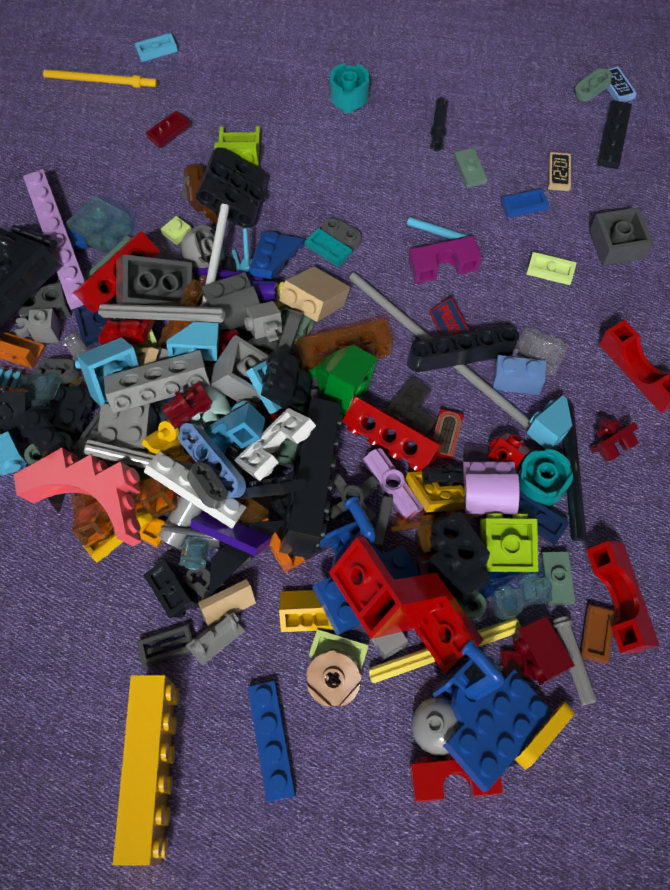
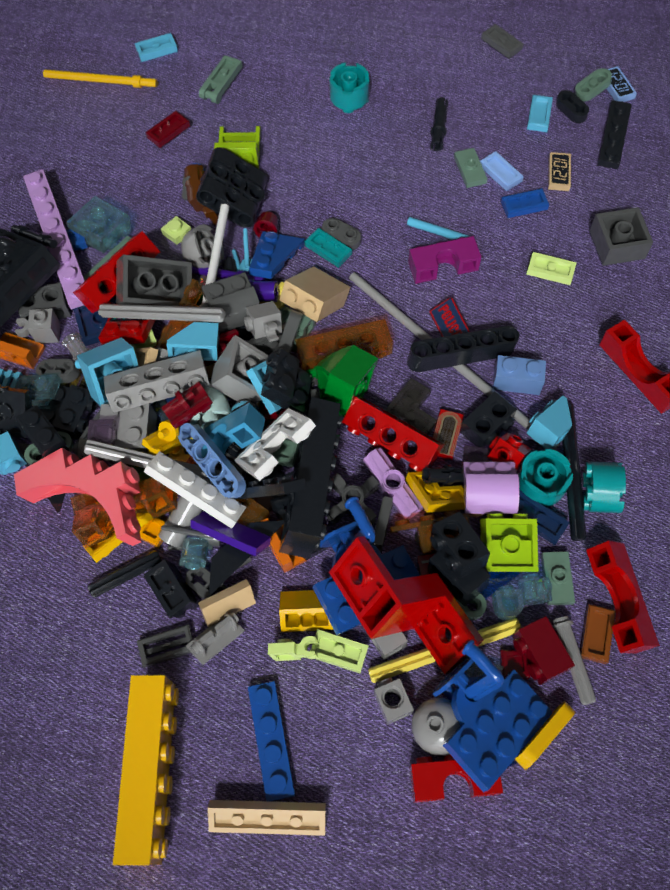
dark grey beam [187,462,227,509] -> none
plate [306,648,363,707] -> none
clear brick [512,327,569,377] -> none
dark red hips [589,418,639,462] -> none
none -> clear purple tile [87,419,116,445]
none -> black axle [87,550,162,597]
none -> sand green plate [199,55,243,104]
none -> tan plate [208,800,326,836]
none -> dark red hat [253,212,278,238]
none -> yellowish green plate [268,636,318,661]
none -> light grey brick [374,677,414,725]
none -> black brick [460,391,517,451]
none -> light blue tile [480,151,524,191]
none -> dark grey plate [481,24,523,59]
none -> medium azure tile [527,95,553,132]
none -> black beam [556,90,589,123]
none -> teal brick [582,461,626,513]

